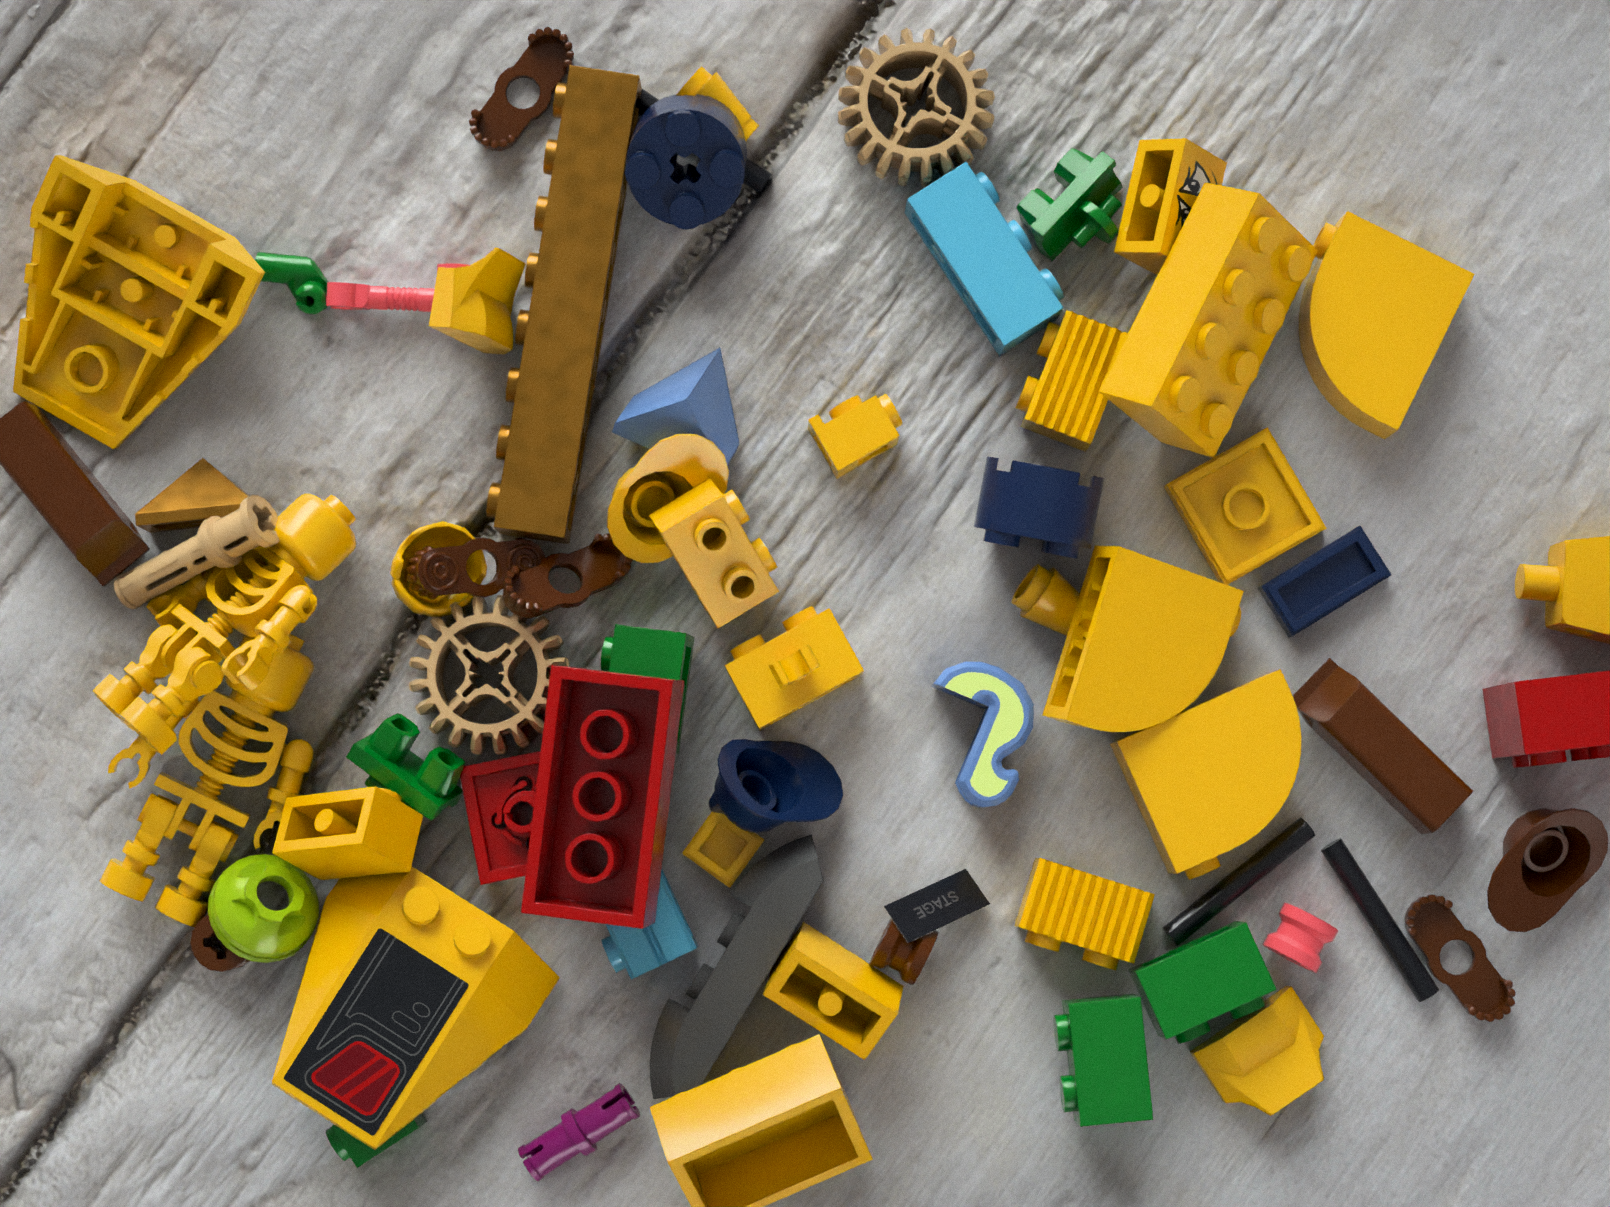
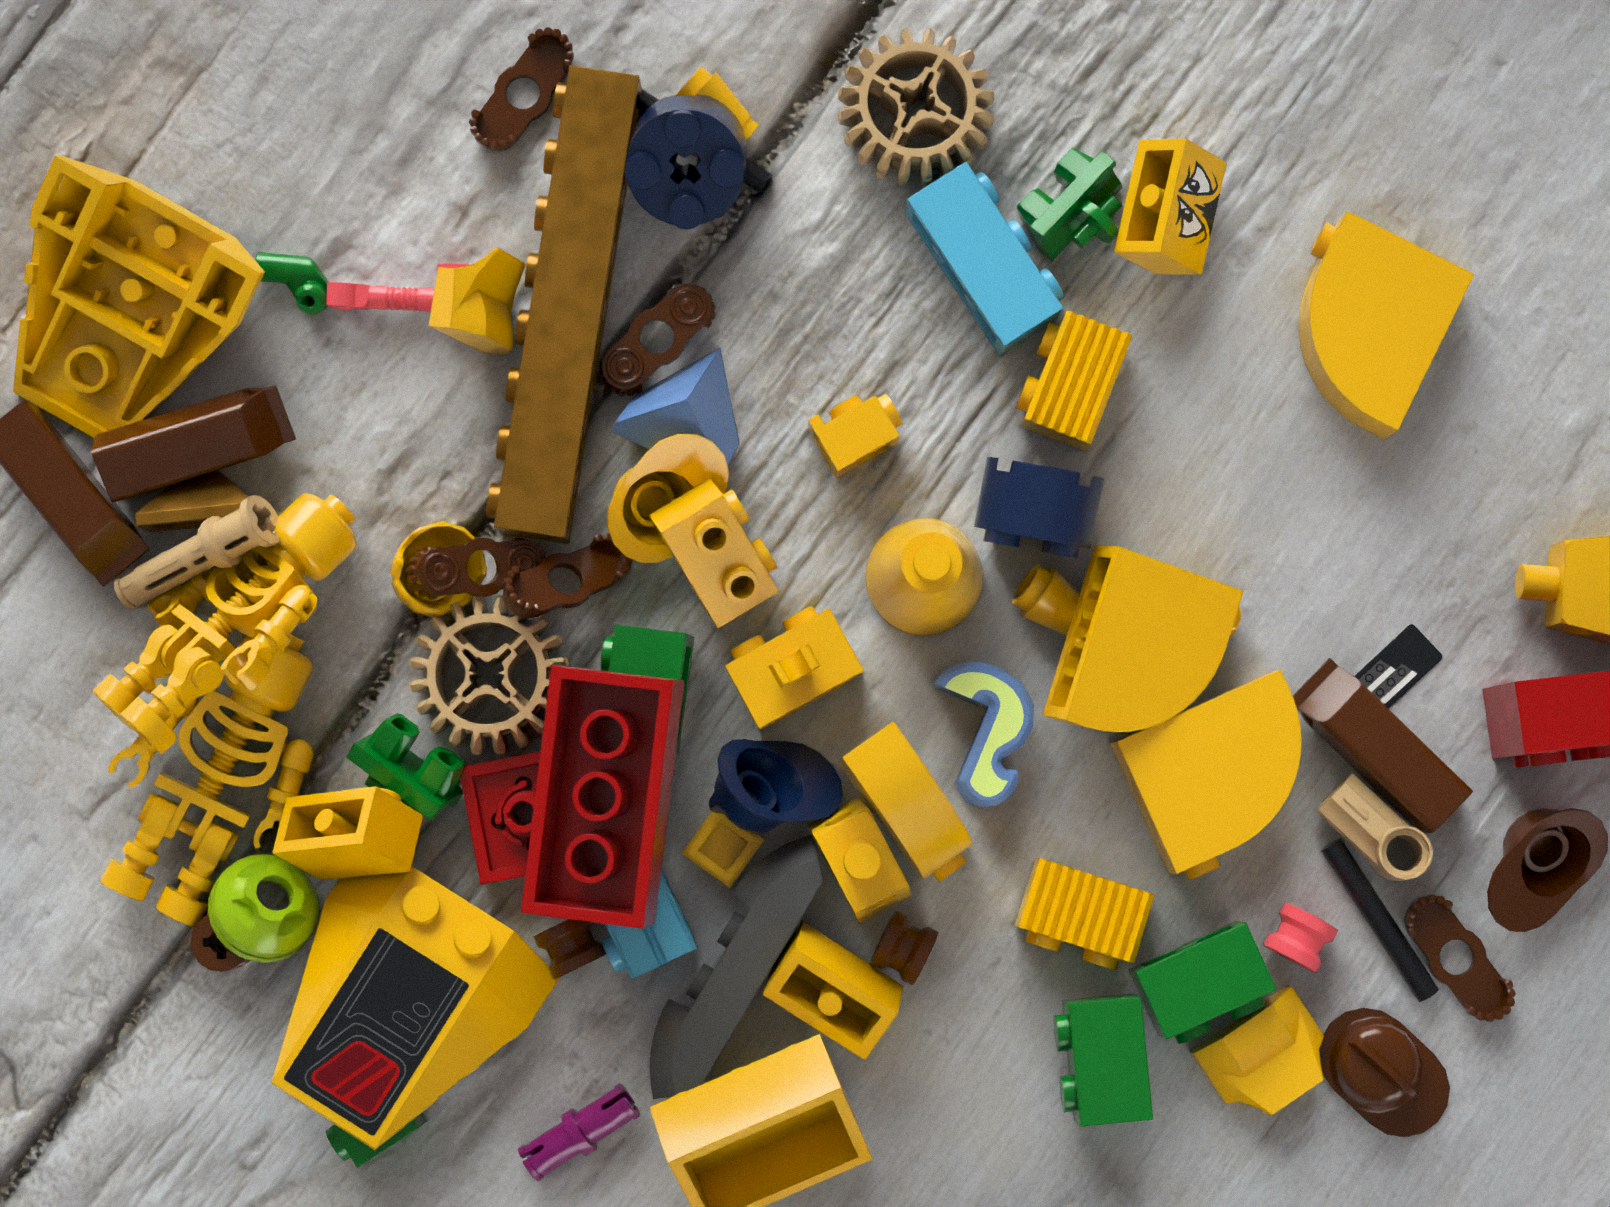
black sticker [883,869,990,943] -> none
yellow brick [1099,182,1318,458] -> none
black bar [1163,817,1316,947] -> none
yellow tile [1164,427,1327,585] -> none
dark blue tile [1258,526,1392,638] -> none
none -> reddish brown piece [91,385,296,503]
none -> reddish brown wheel [533,919,606,980]
none -> reddish brown piece [600,283,716,397]
none -> yellow torso [807,797,912,924]
none -> yellow brick [838,721,973,882]
none -> yellow cone [865,518,983,636]
none -> tan piece [1315,773,1433,882]
none -> reddish brown piece [1319,1008,1450,1137]
none -> black sticker [1355,624,1442,709]

